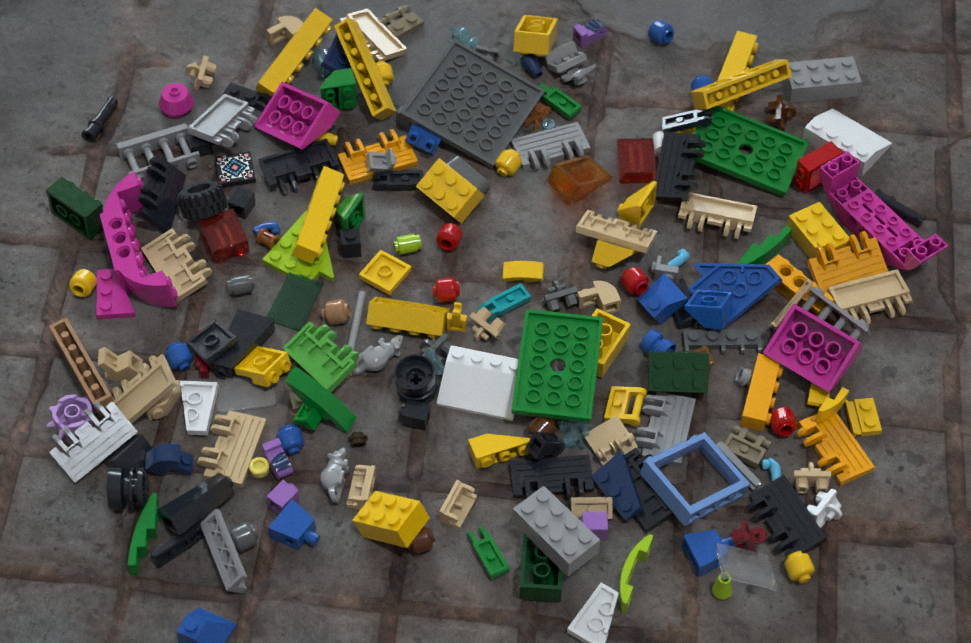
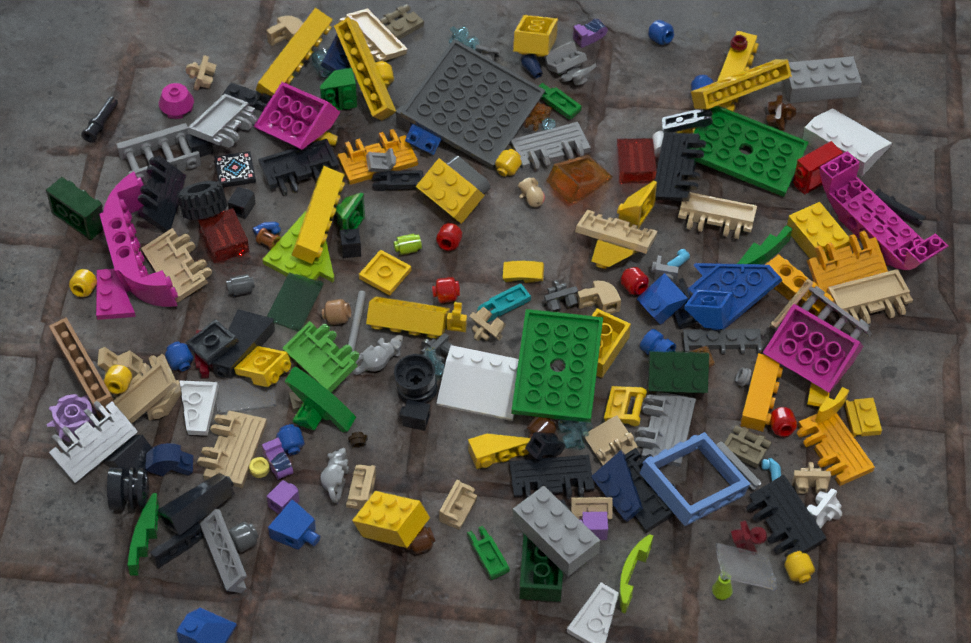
blue torso [682,530,735,577] -> none
none -> yellow head [104,365,132,394]
none -> tan animal [518,178,545,207]
none -> dark red plate [730,35,748,51]

